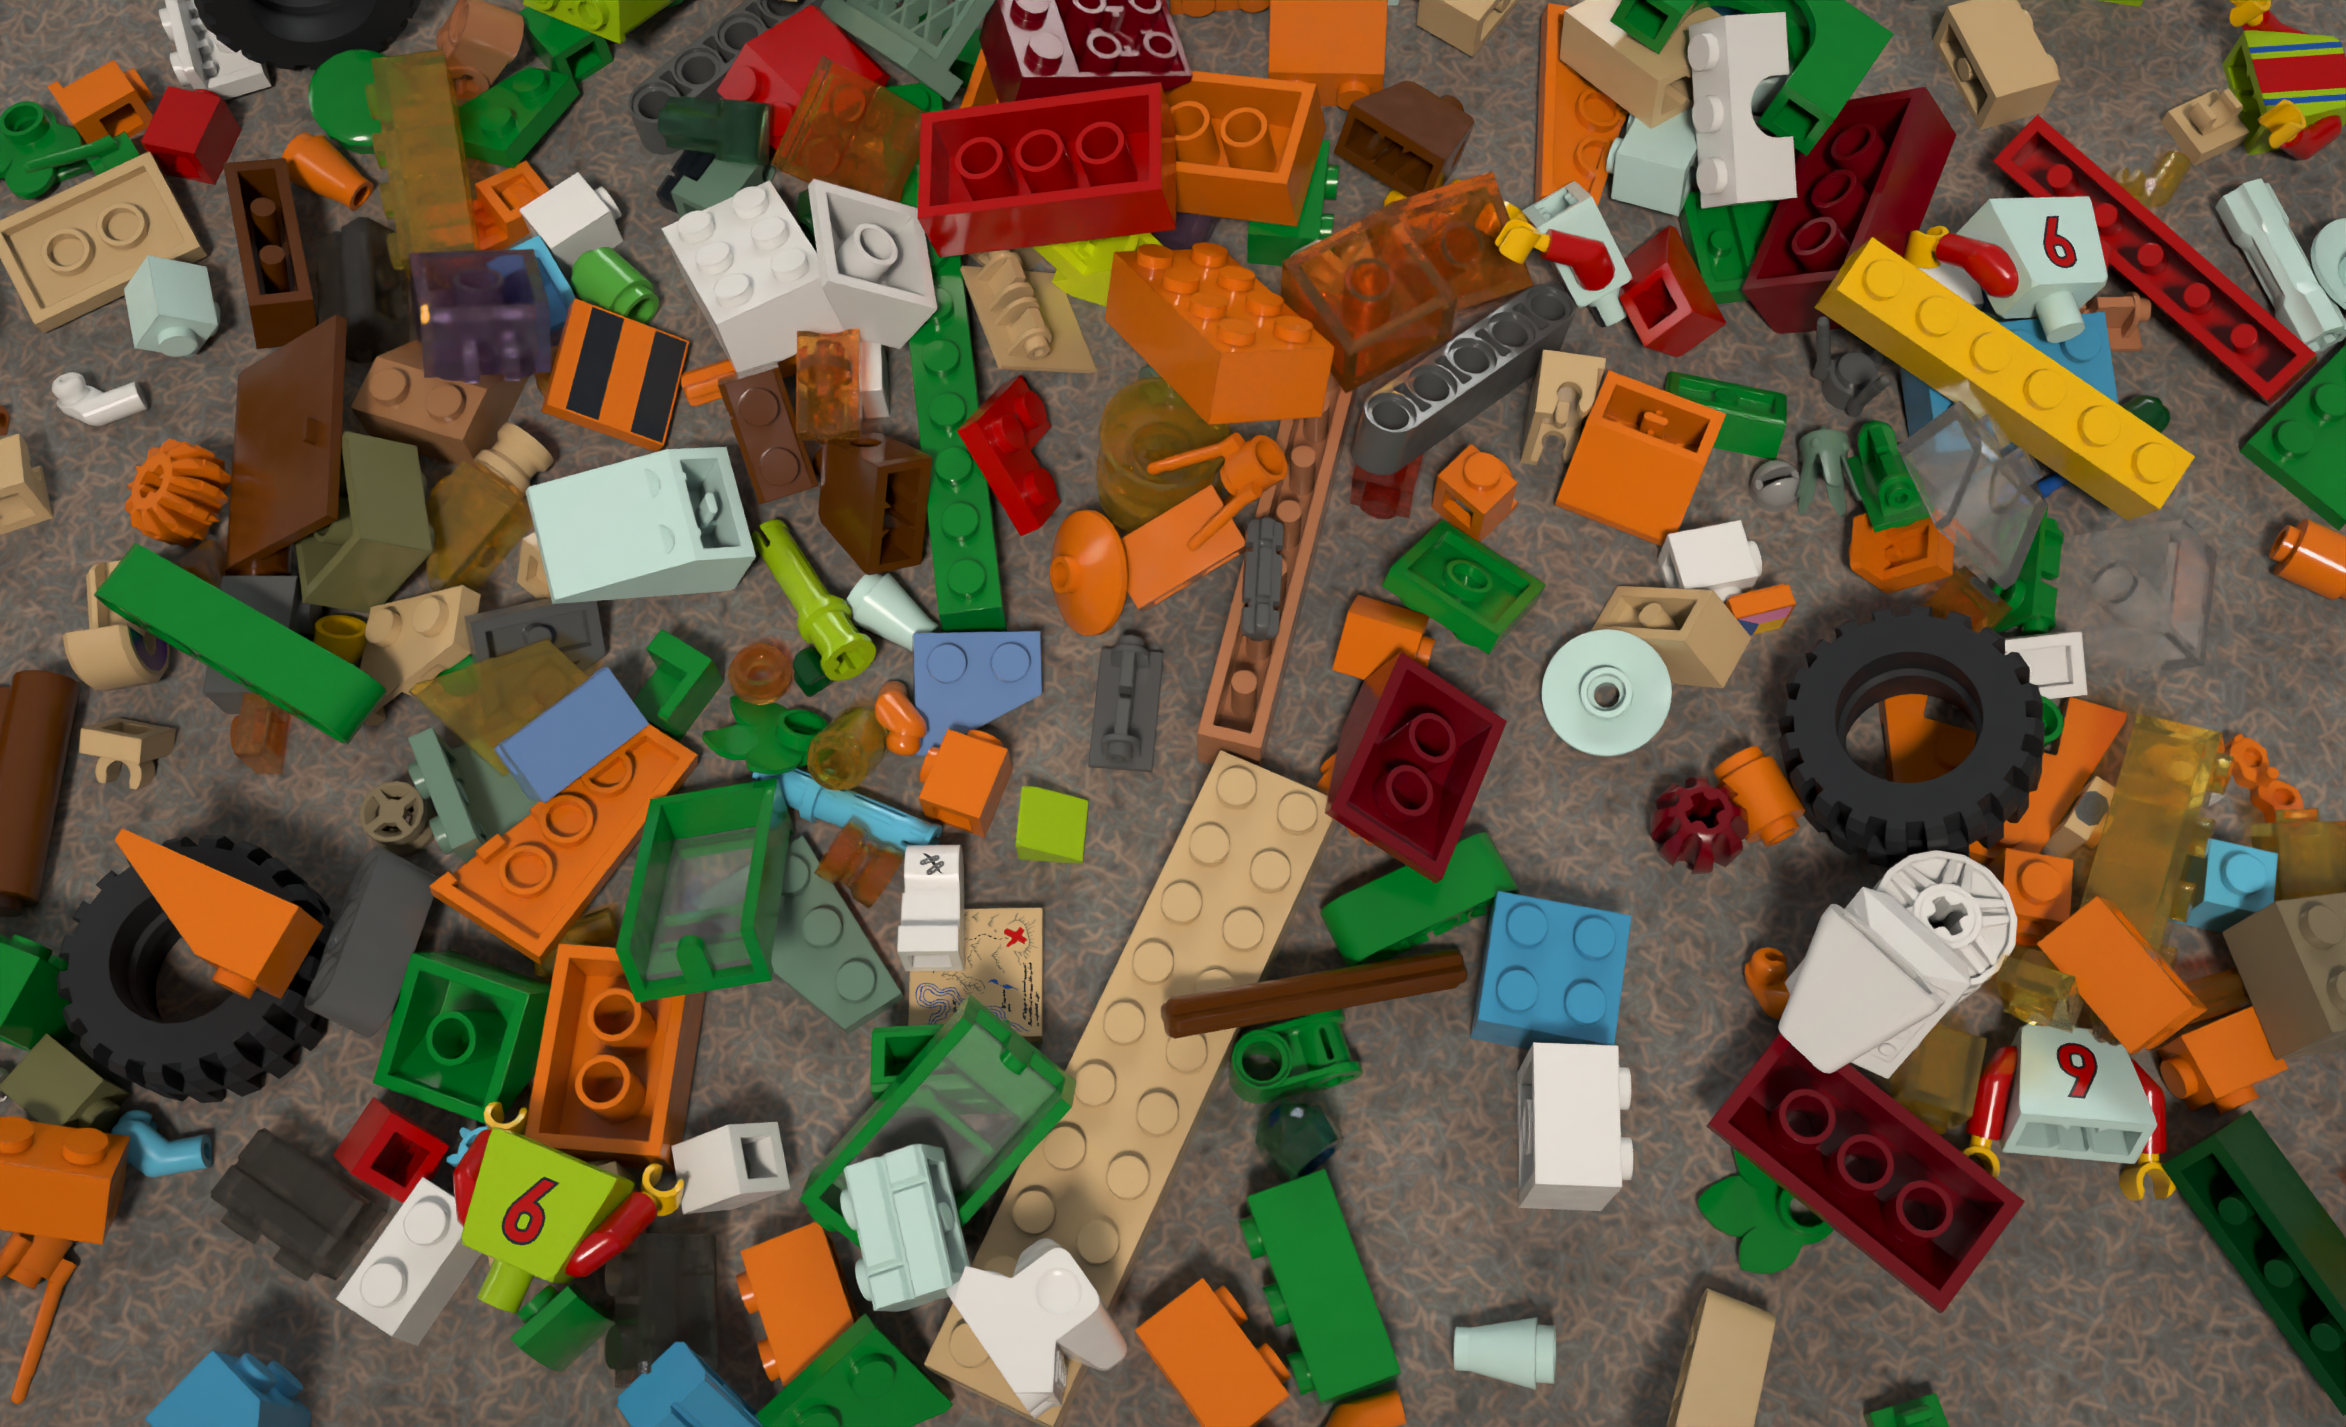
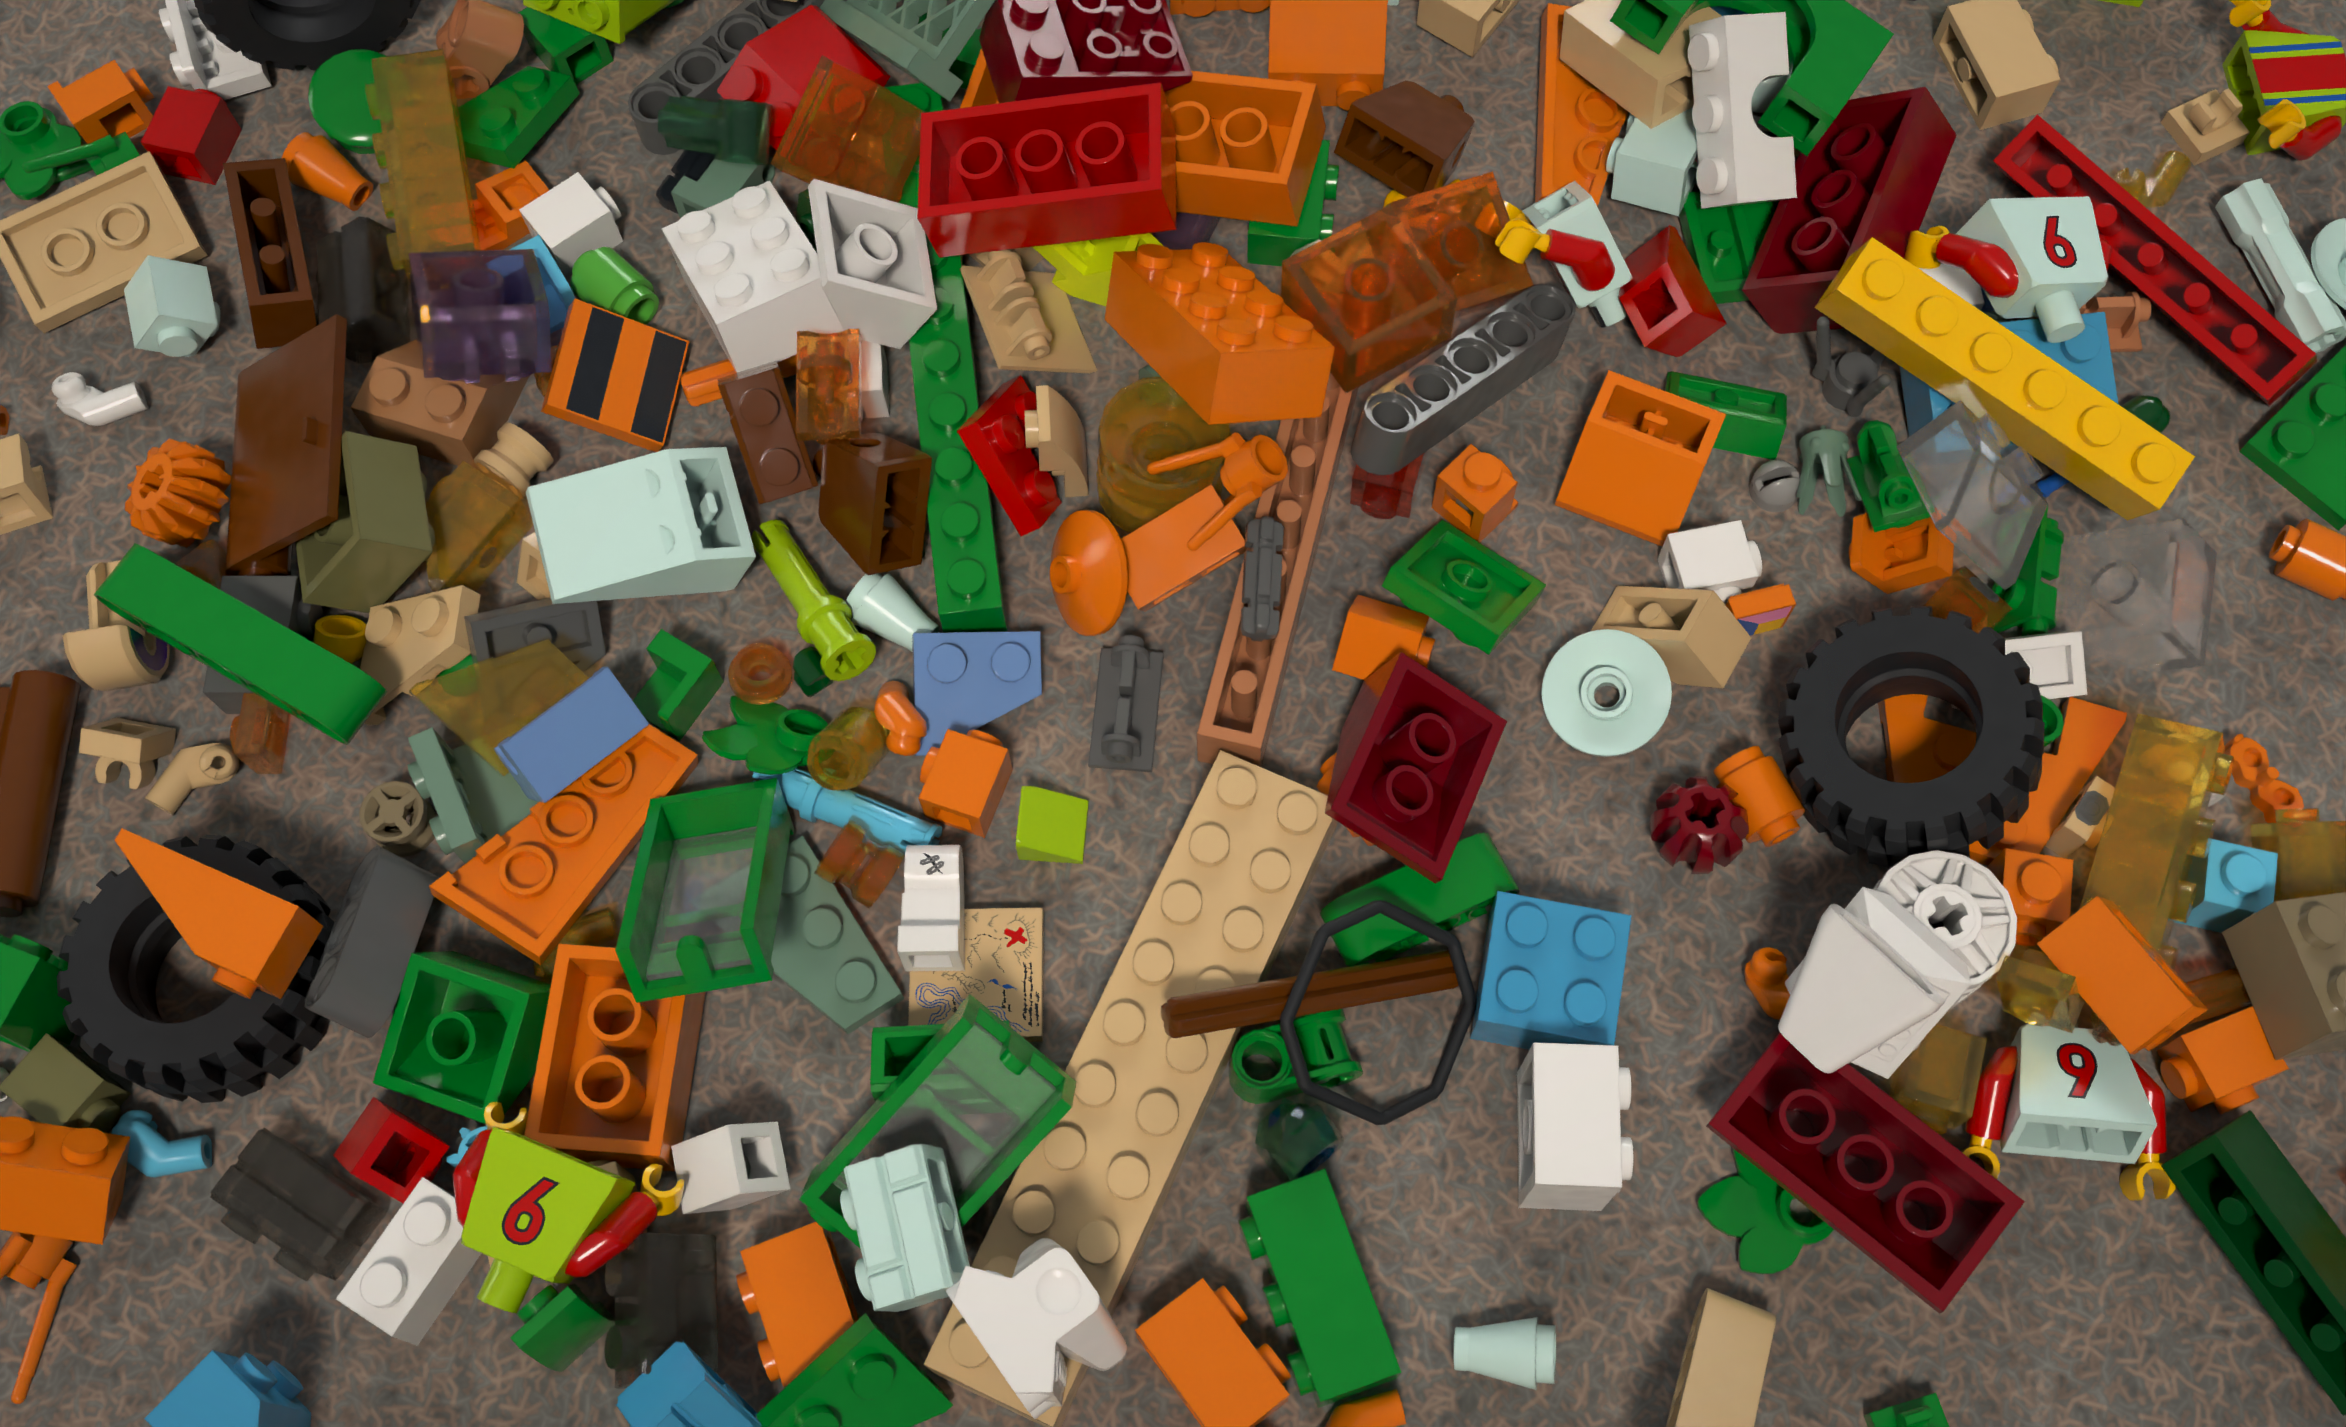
tan hinge [1520,349,1606,465] -> none
none -> tan arm [145,743,239,815]
none -> tan slope [1024,385,1089,497]
none -> black piece [1280,900,1477,1125]

